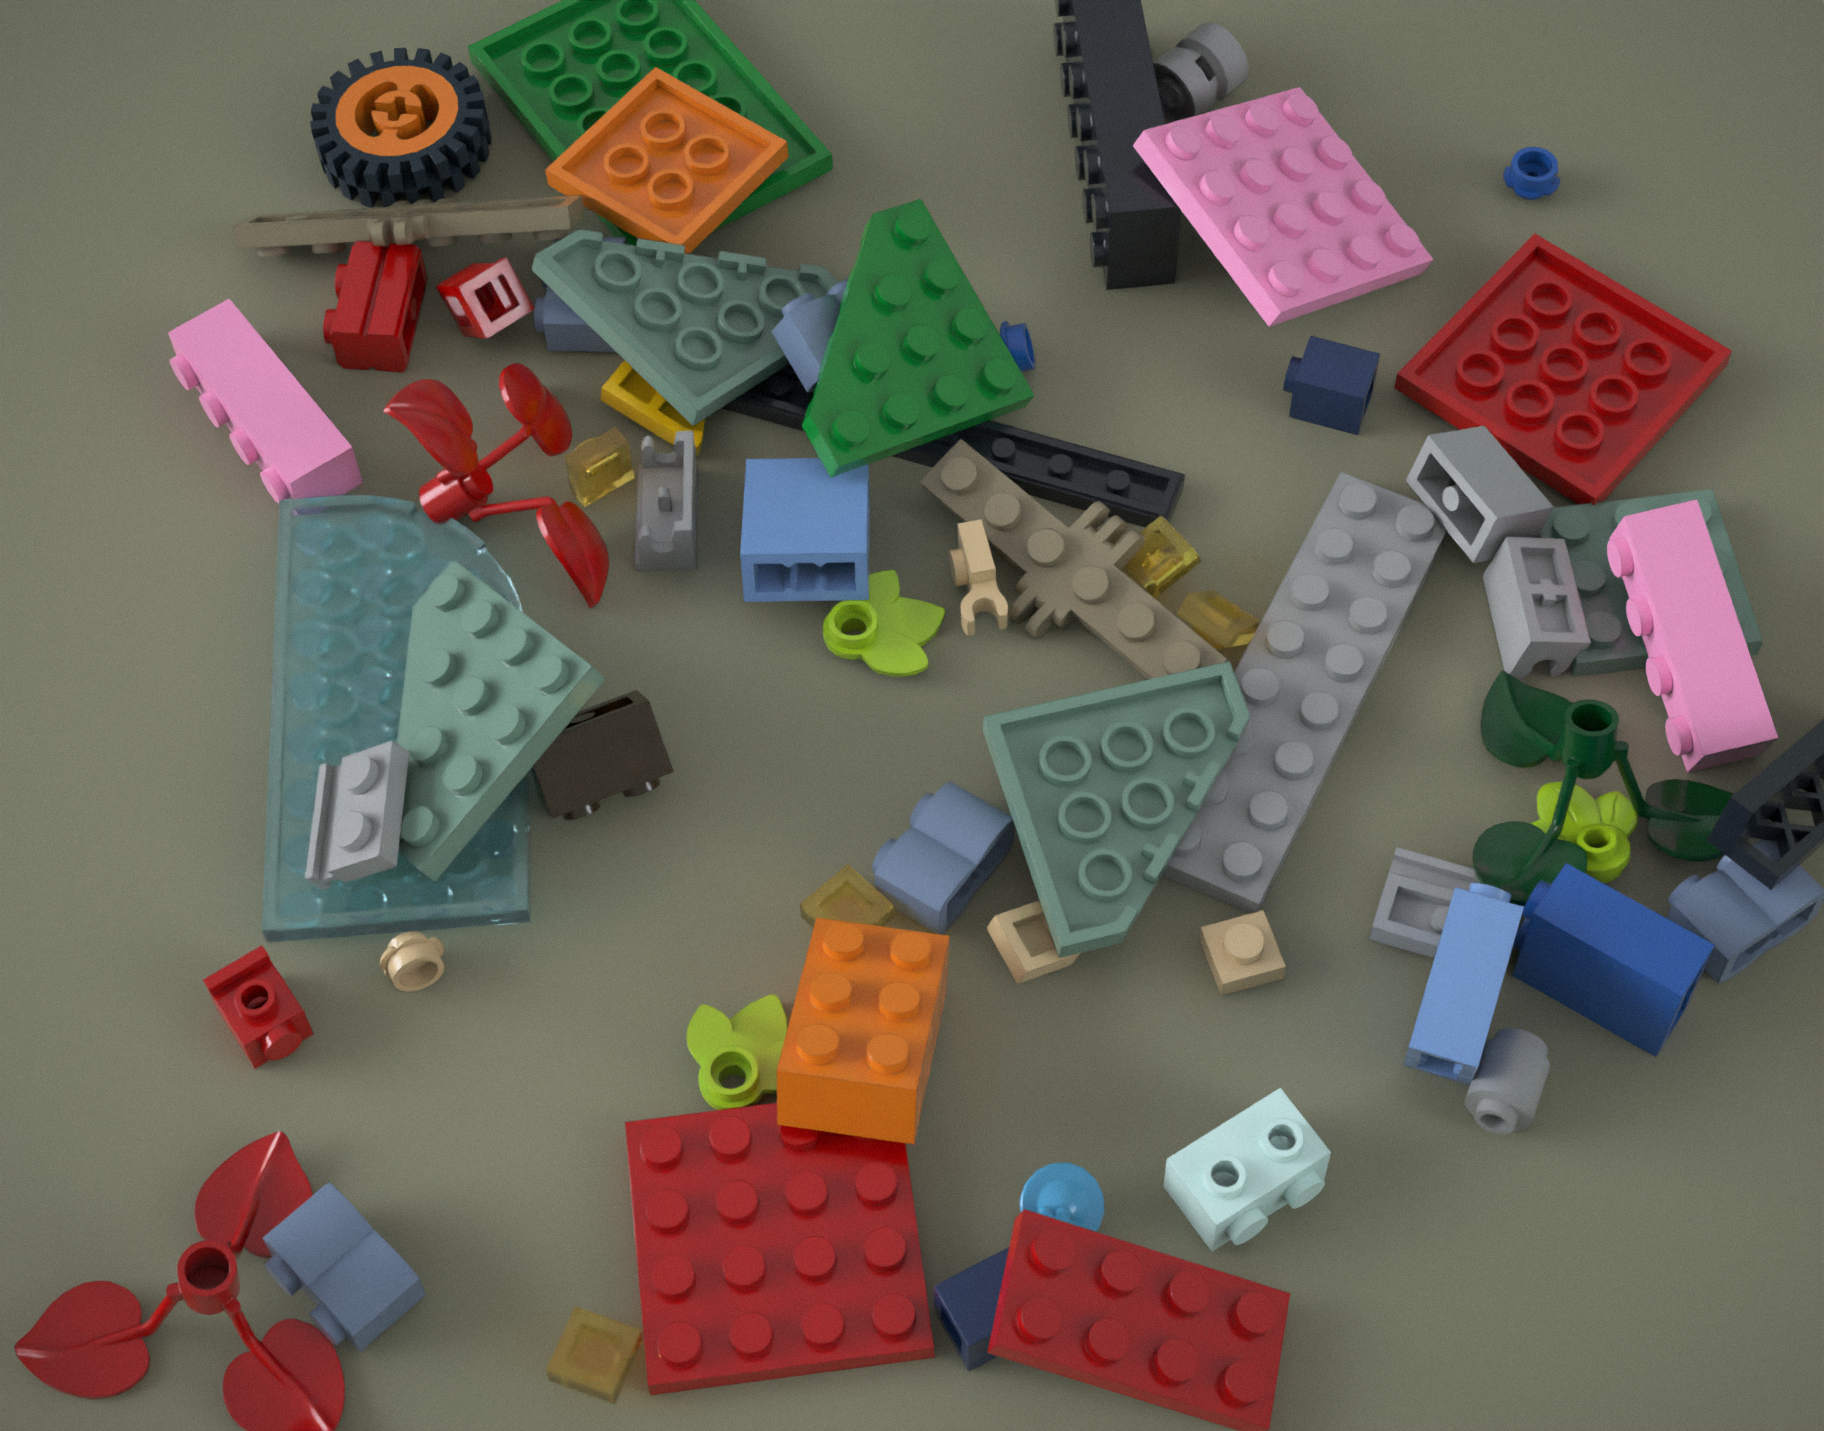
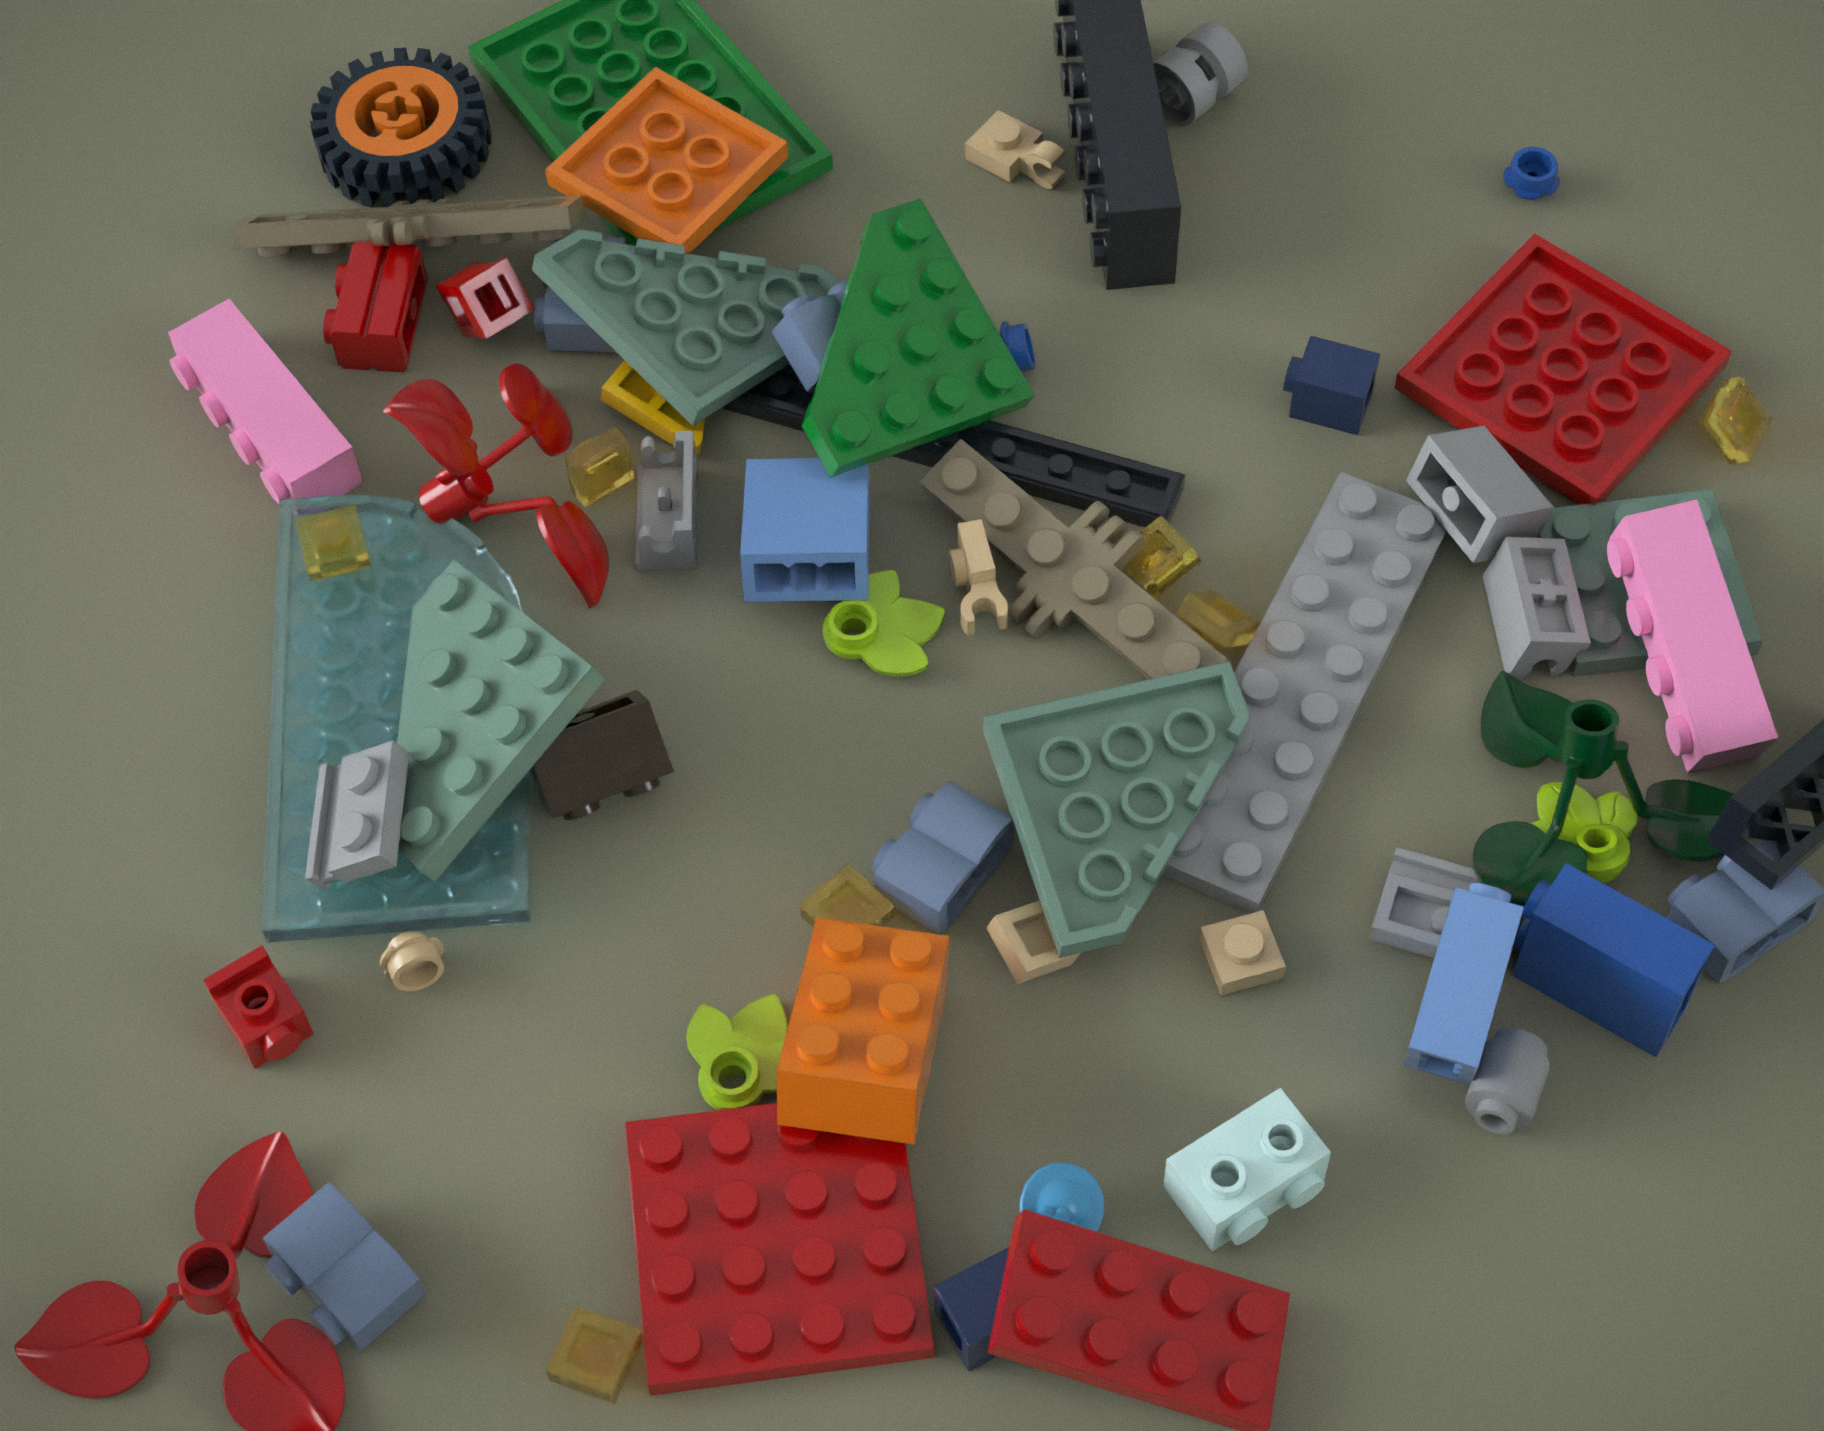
bright pink plate [1133,87,1434,327] -> none
none -> clear yellow plate [295,504,372,582]
none -> tan plate [964,110,1065,189]
none -> clear yellow plate [1699,376,1772,465]

